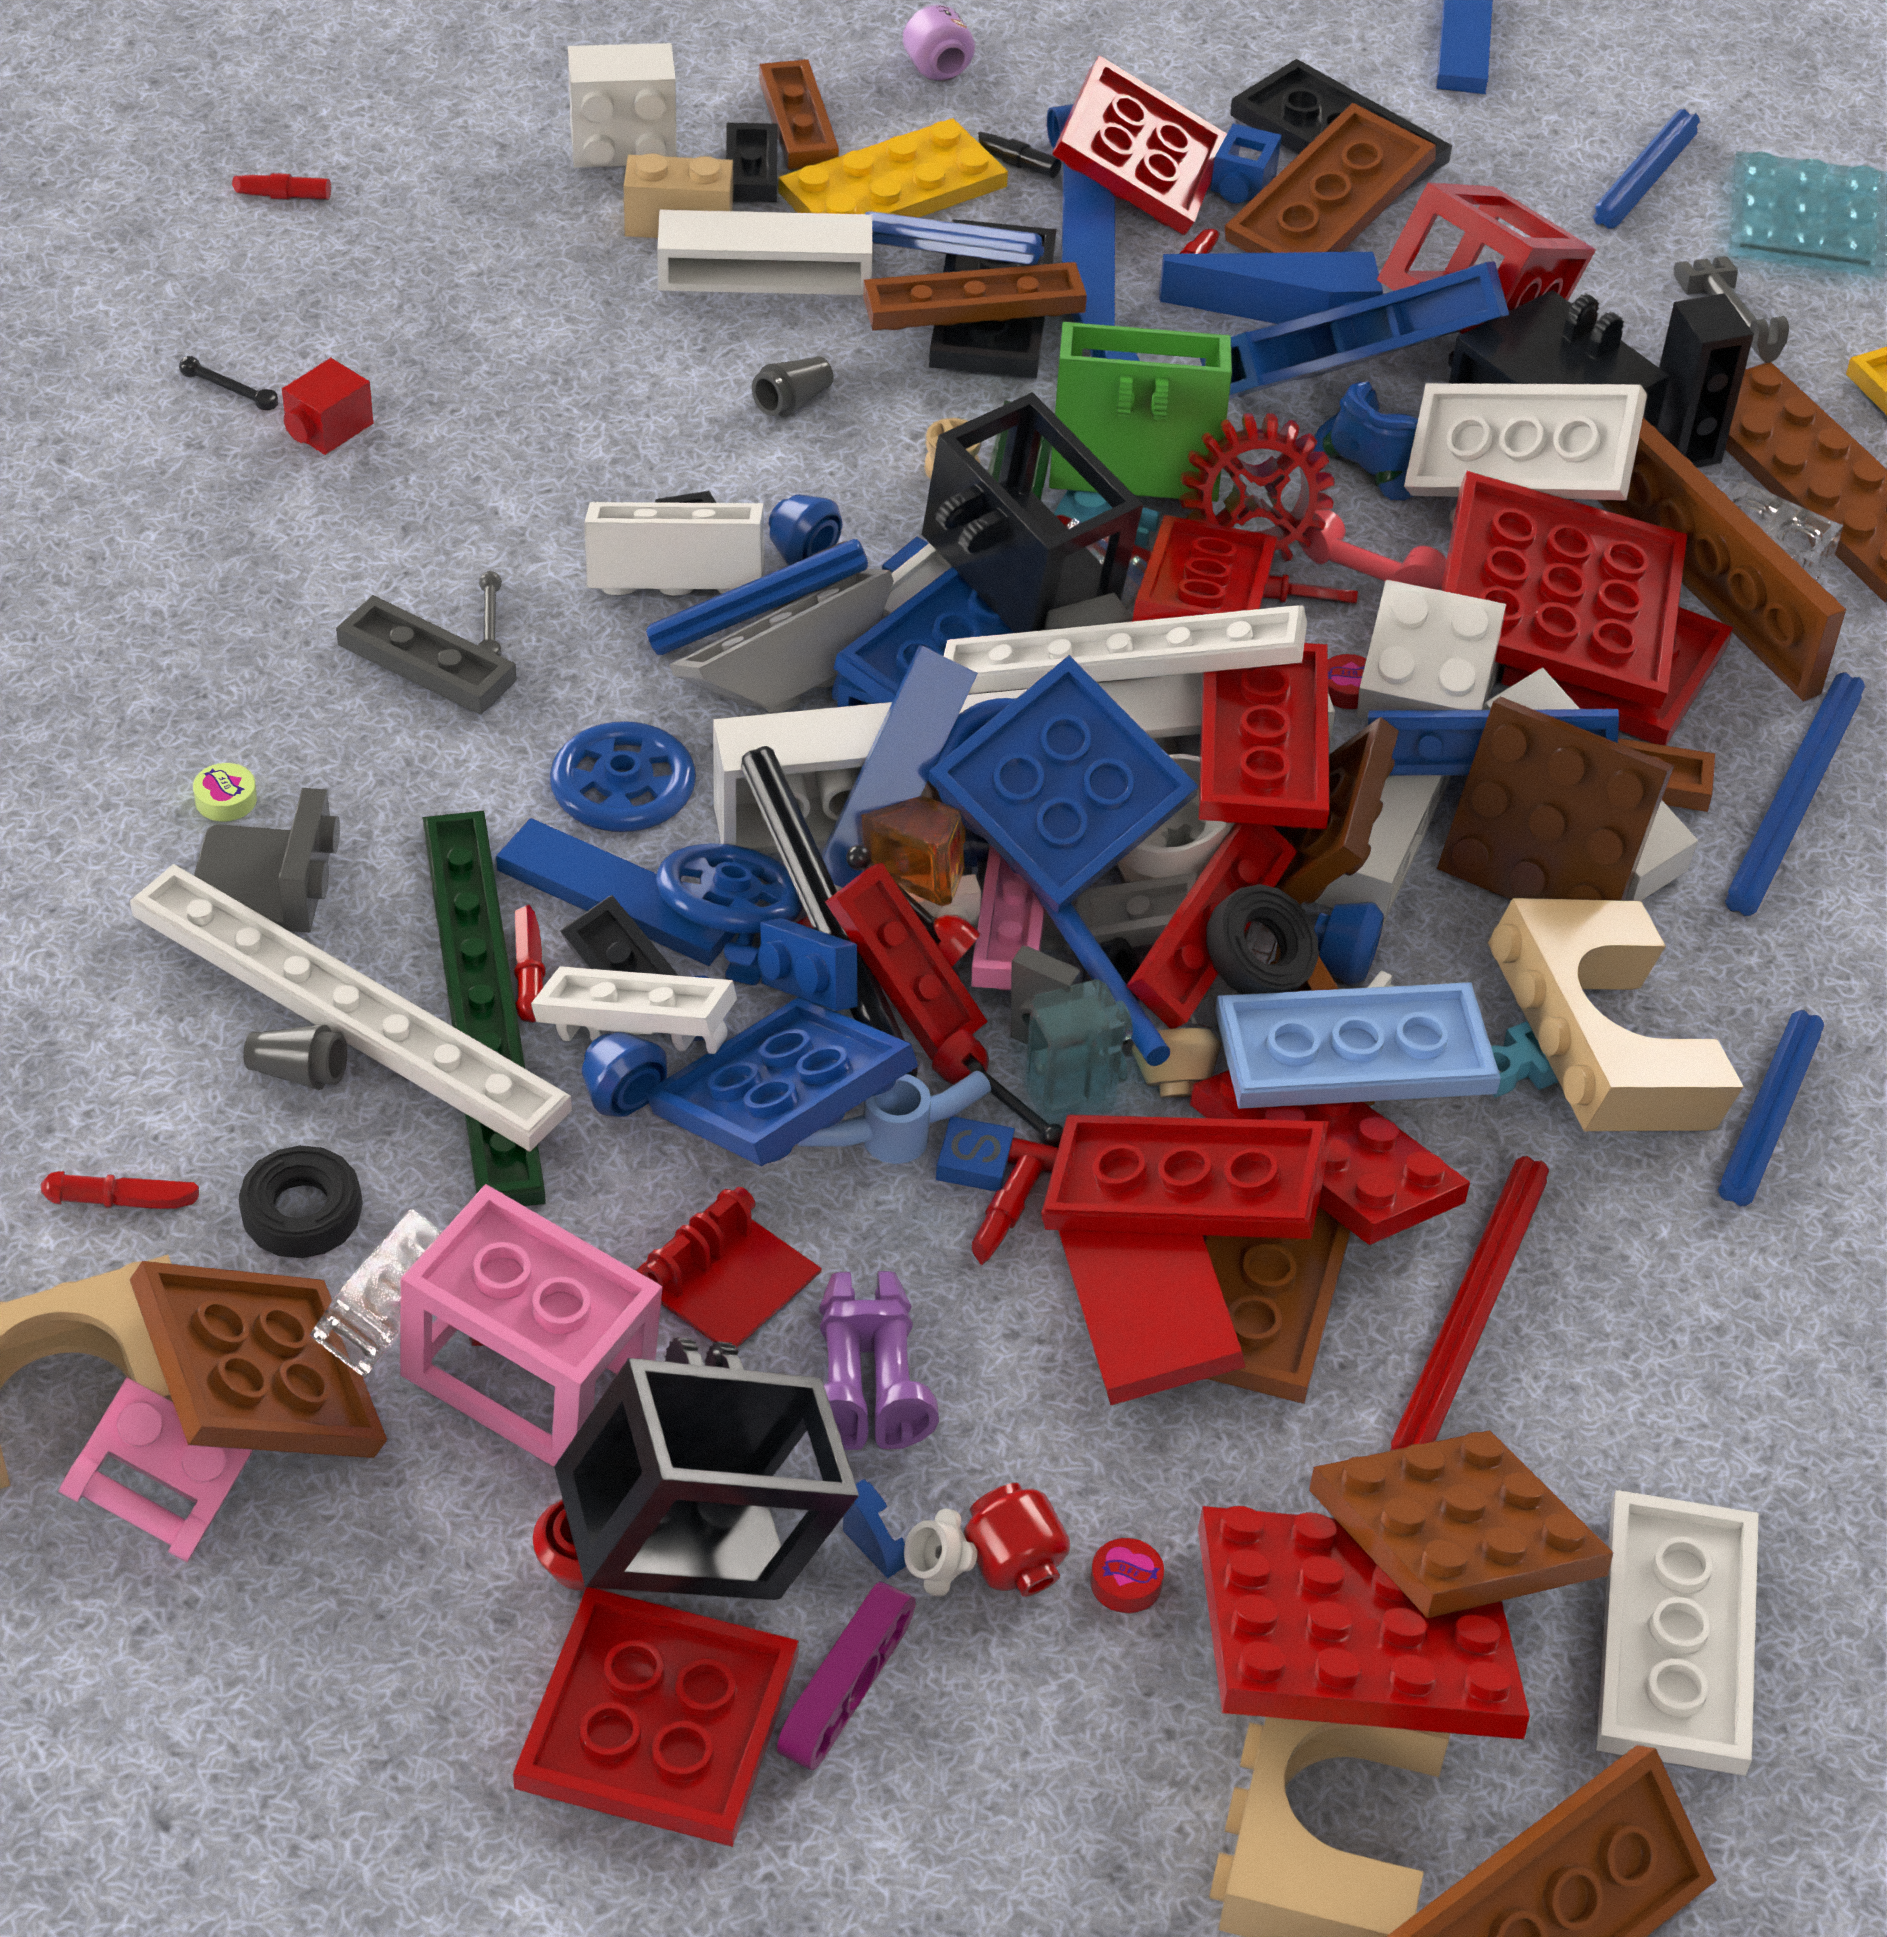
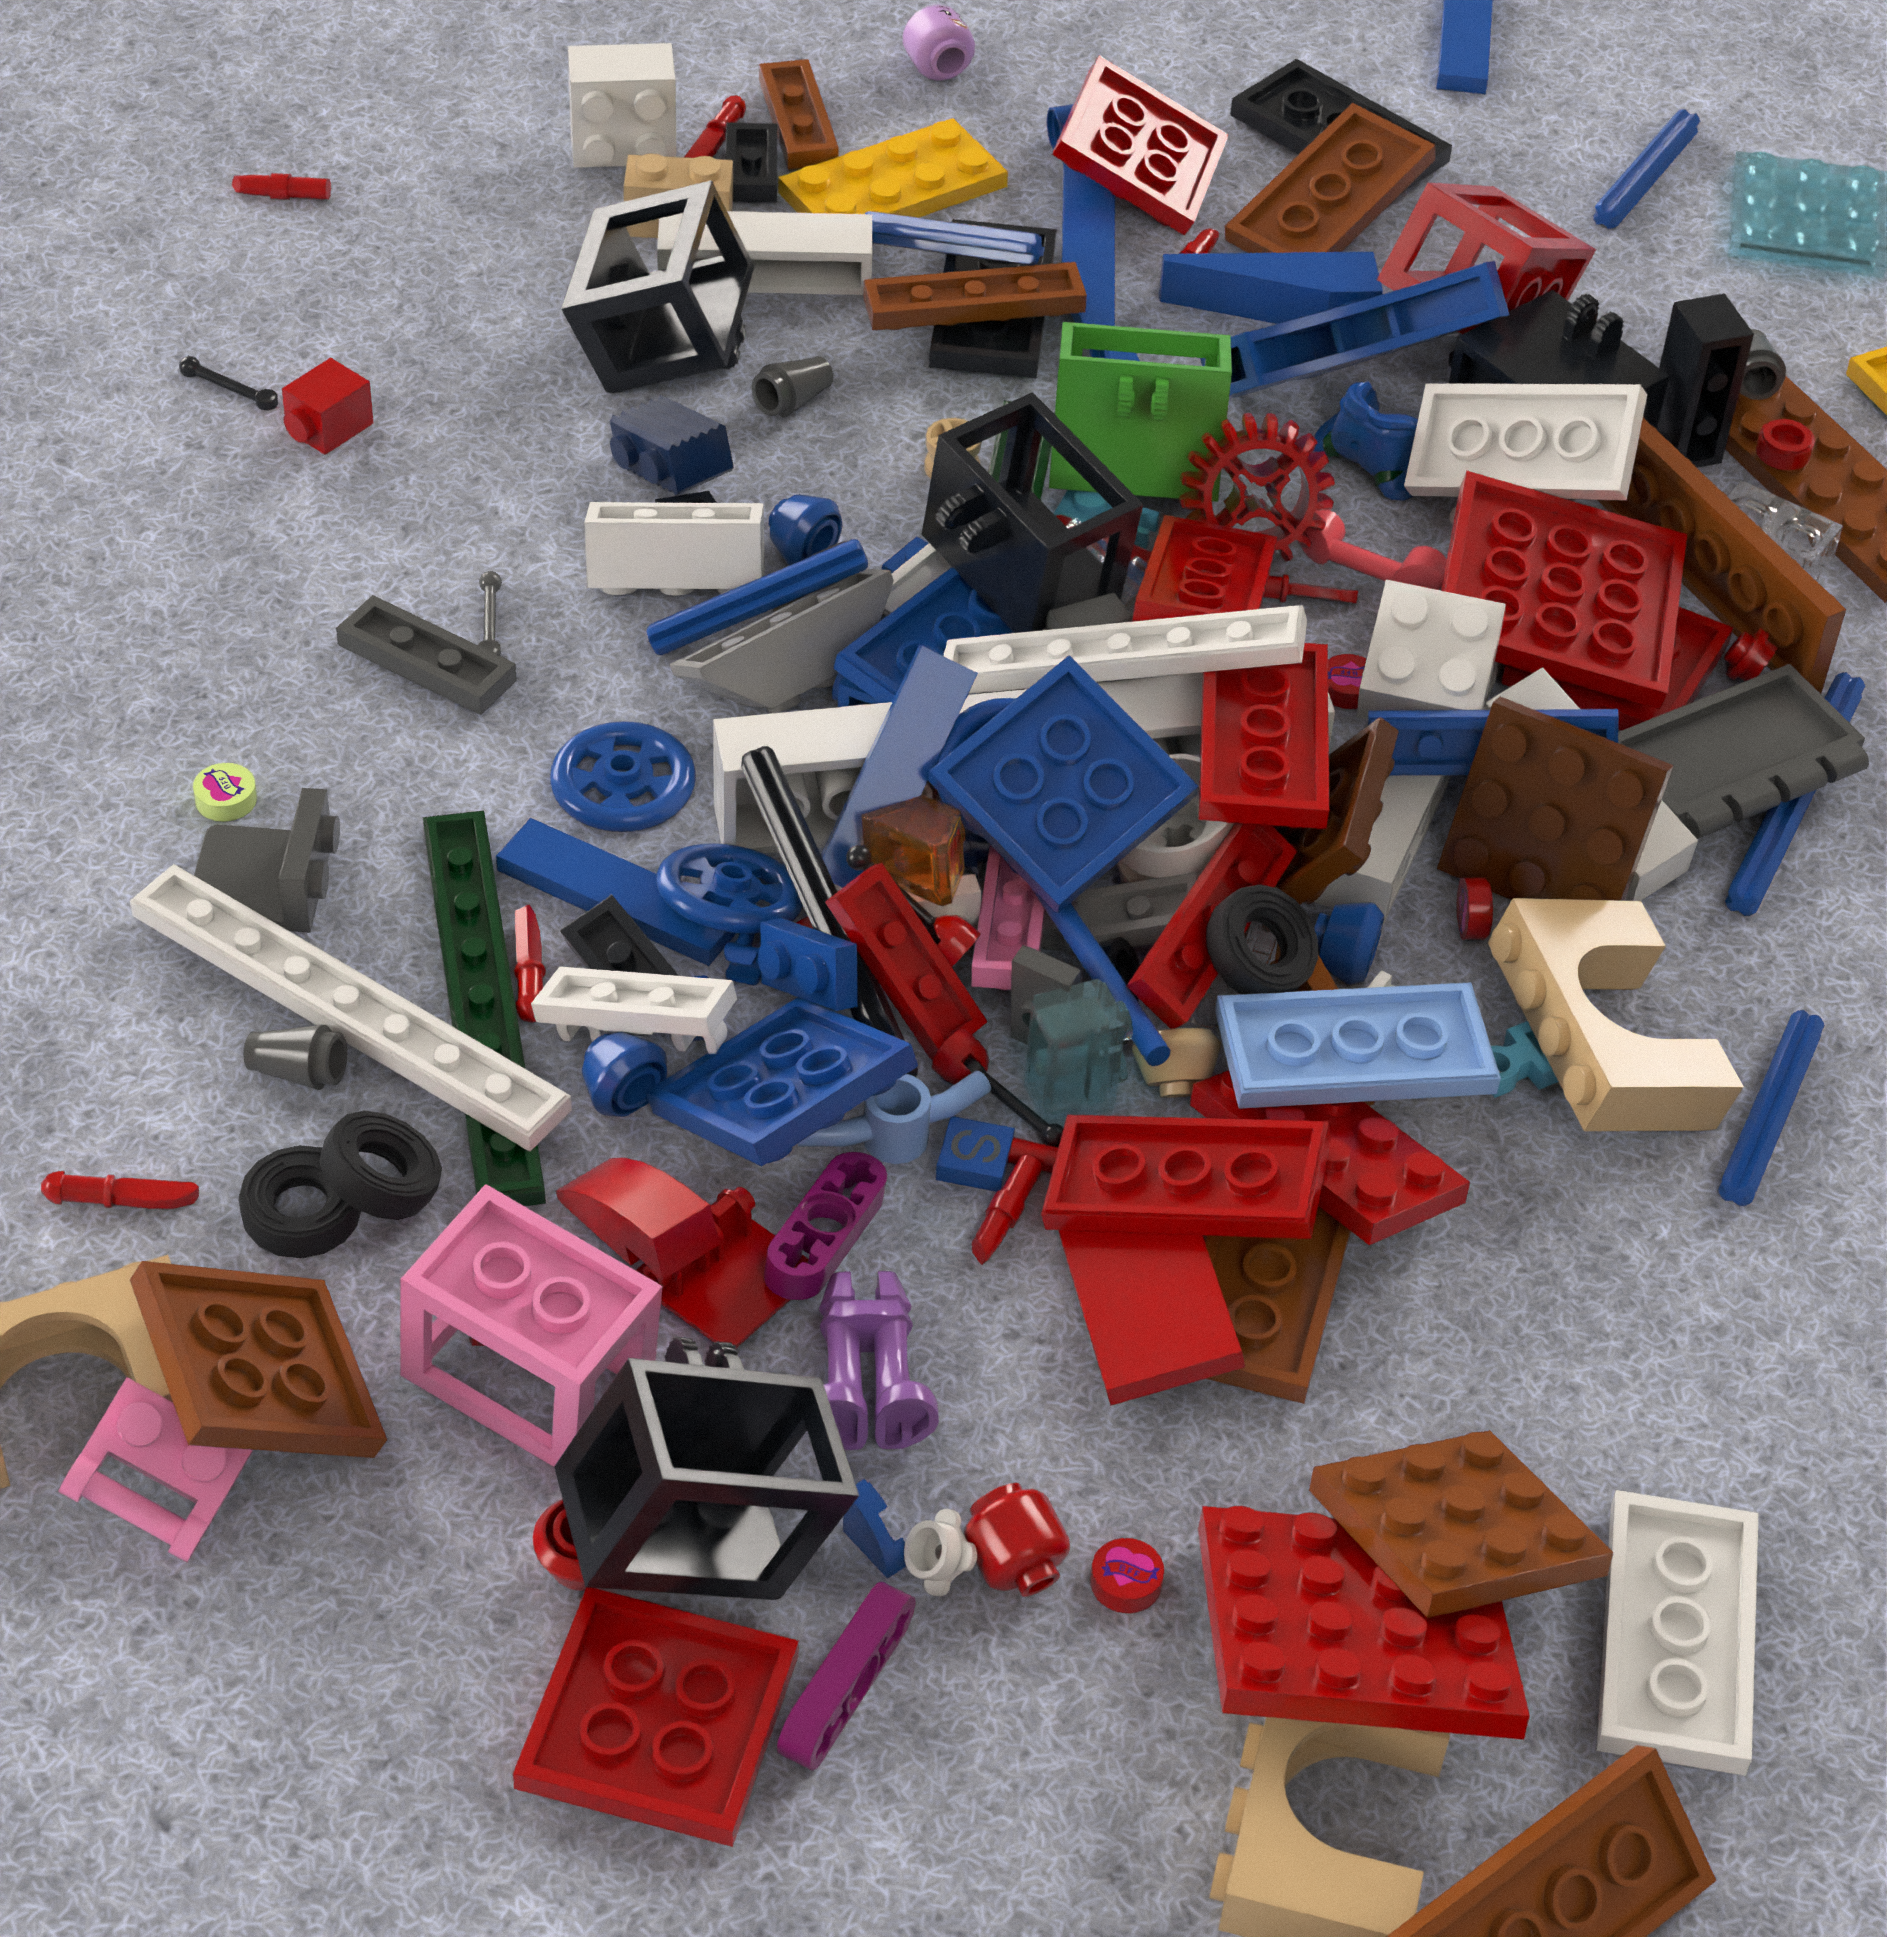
clear brick [309,1208,442,1378] -> none
black piece [978,132,1061,178] -> none
blue brick [1211,123,1282,203] -> none
red axle [1390,1156,1549,1451] -> none
dark grey hinge [1674,256,1789,363] -> none
none -> black tyre [319,1111,442,1220]
none -> red slope [555,1157,720,1279]
none -> black piece [561,180,755,393]
none -> dark blue brick [610,395,734,496]
none -> red piece [684,95,746,158]
none -> magenta beam [764,1152,887,1300]
none -> red tile [1456,877,1493,940]
none -> dark grey hinge [1618,664,1869,839]
none -> red plate [1723,628,1777,682]
none -> dark grey cone [1739,329,1786,400]
none -> red tile [1756,419,1815,470]

